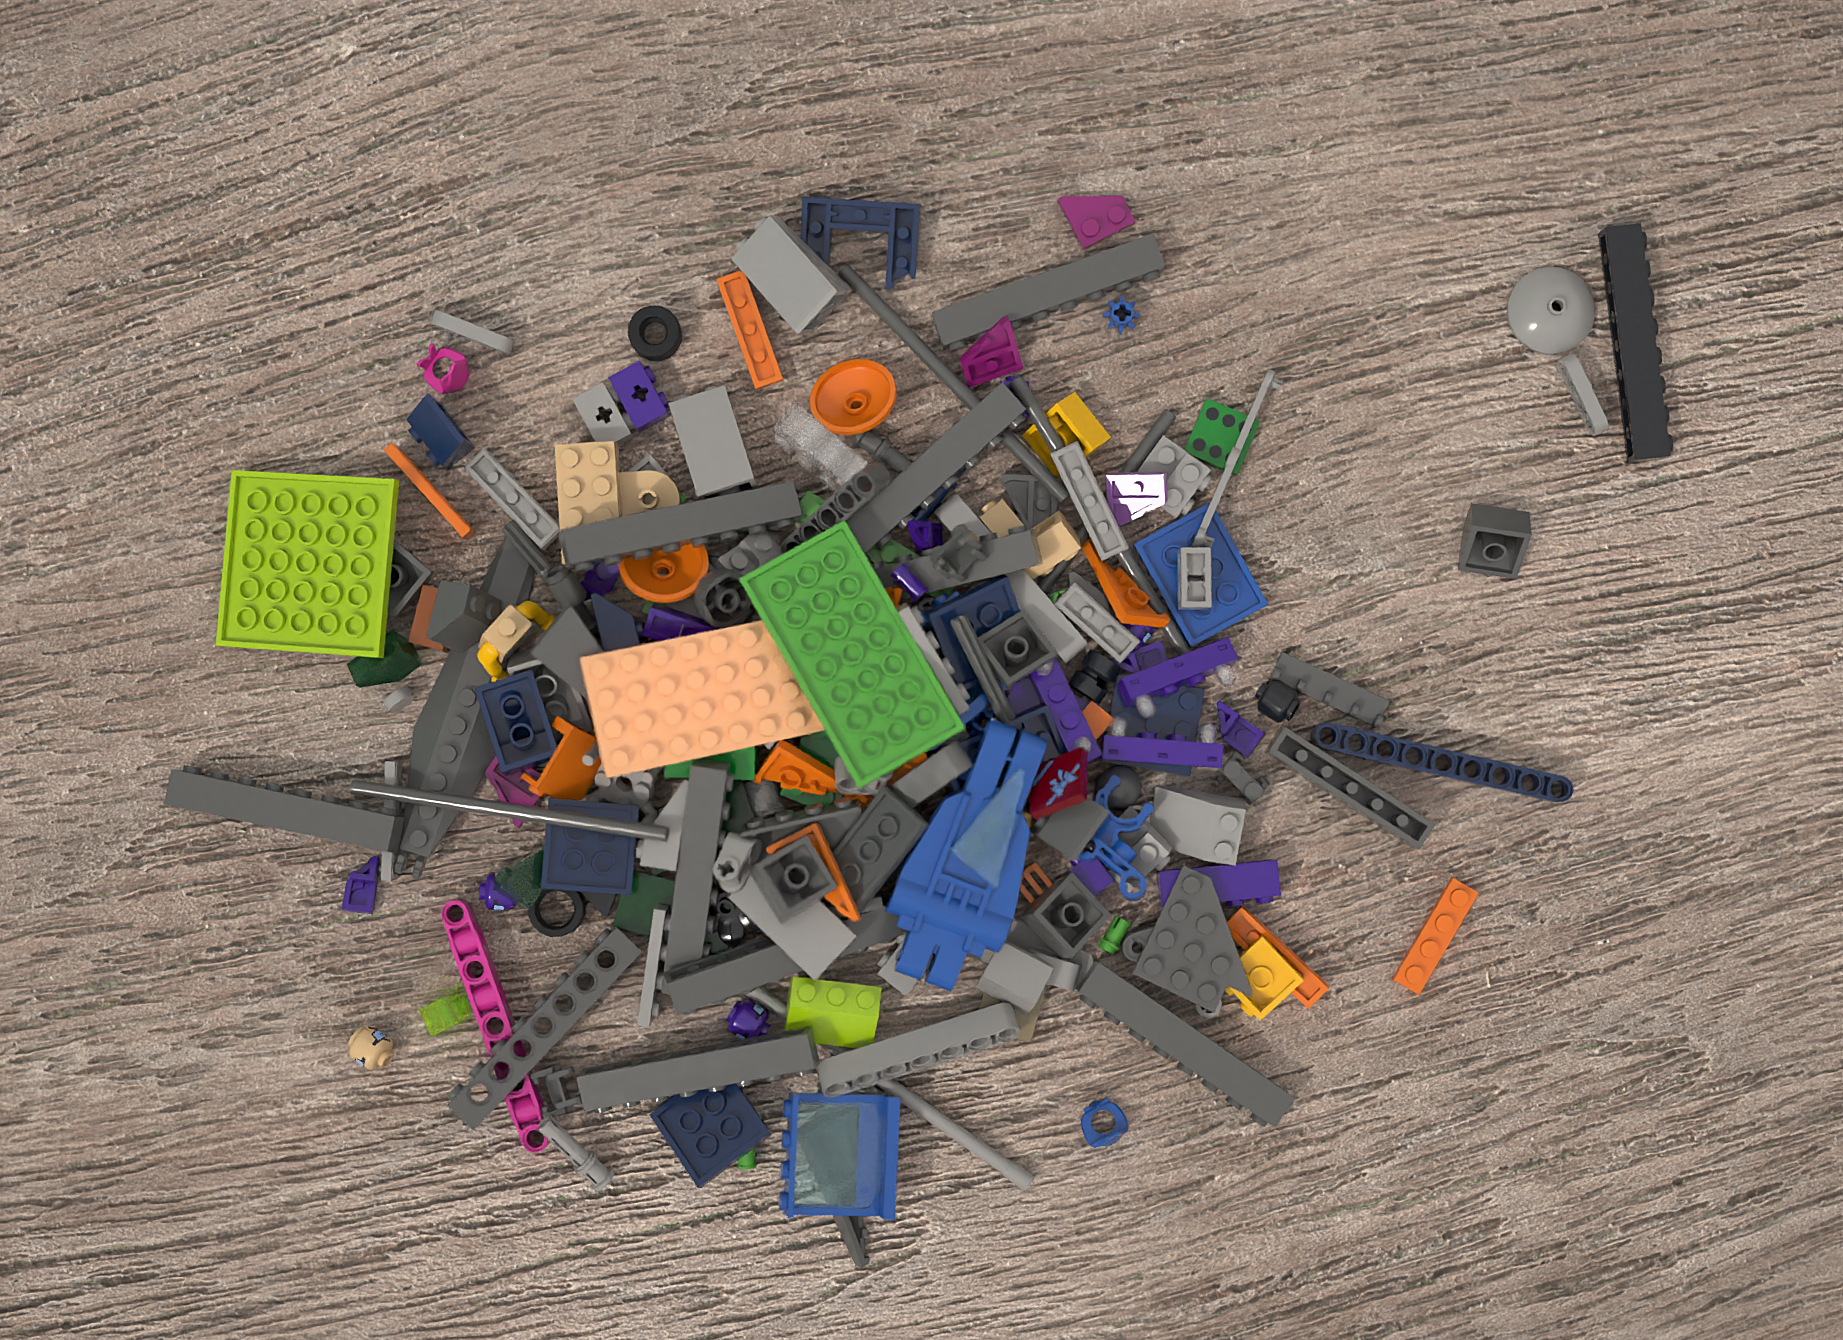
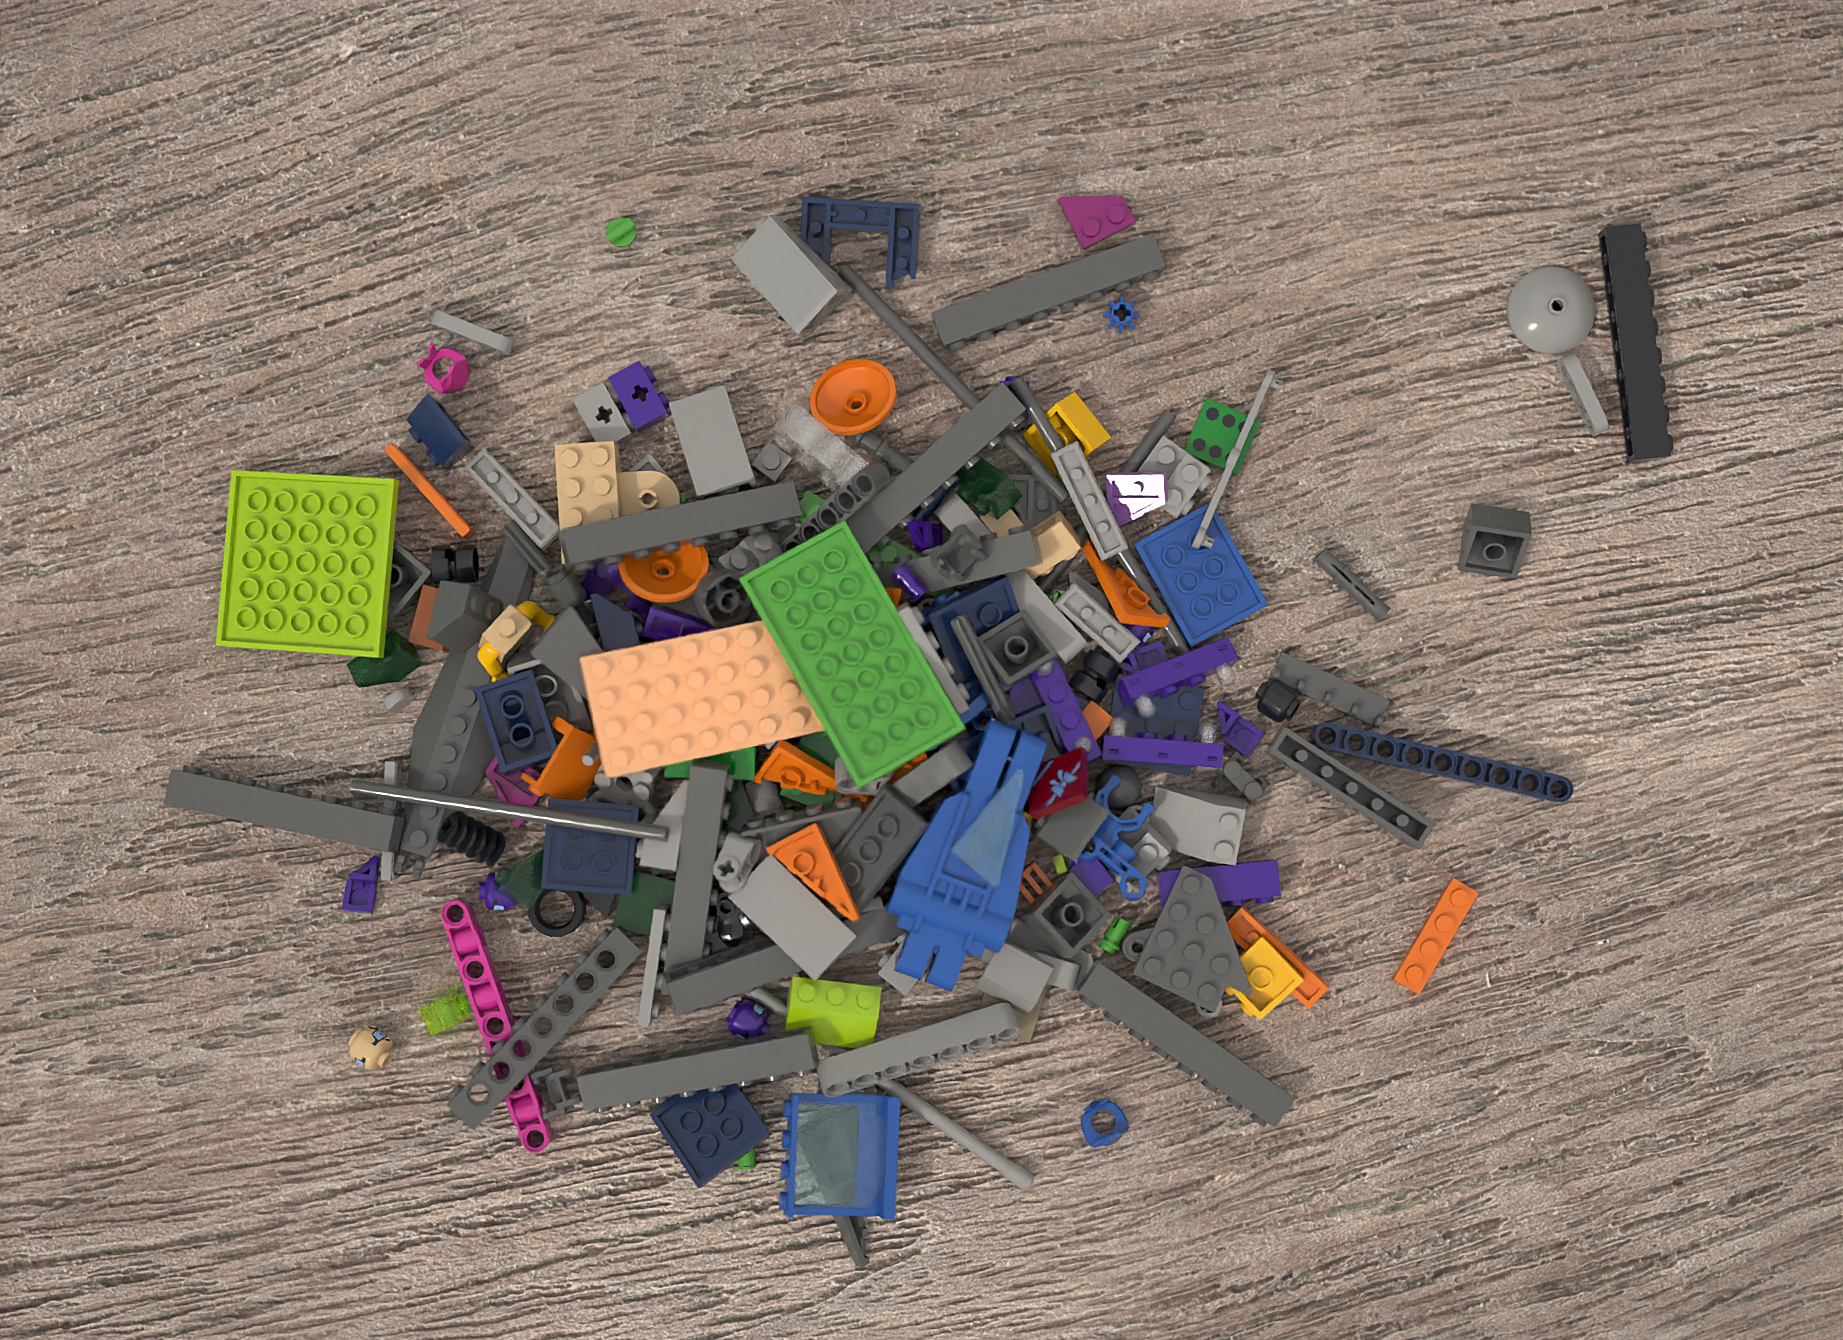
light grey pin [537,1115,615,1192] -> none
black tyre [628,305,682,361] -> none
orange plate [716,270,784,390] -> none
dark grey slope [750,835,838,924] -> none
magenta wing [959,316,1024,388] -> none
light grey brick [1177,547,1212,610] -> none
none -> black wheel [431,544,479,585]
none -> black piece [437,811,506,867]
none -> bright green plate [605,218,636,247]
none -> dark purple slope [607,569,652,621]
none -> light grey plate [751,441,793,483]
none -> clear green brick [955,457,1022,520]
none -> lime piece [1052,854,1068,874]
none -> dark grey pin [1313,547,1391,621]

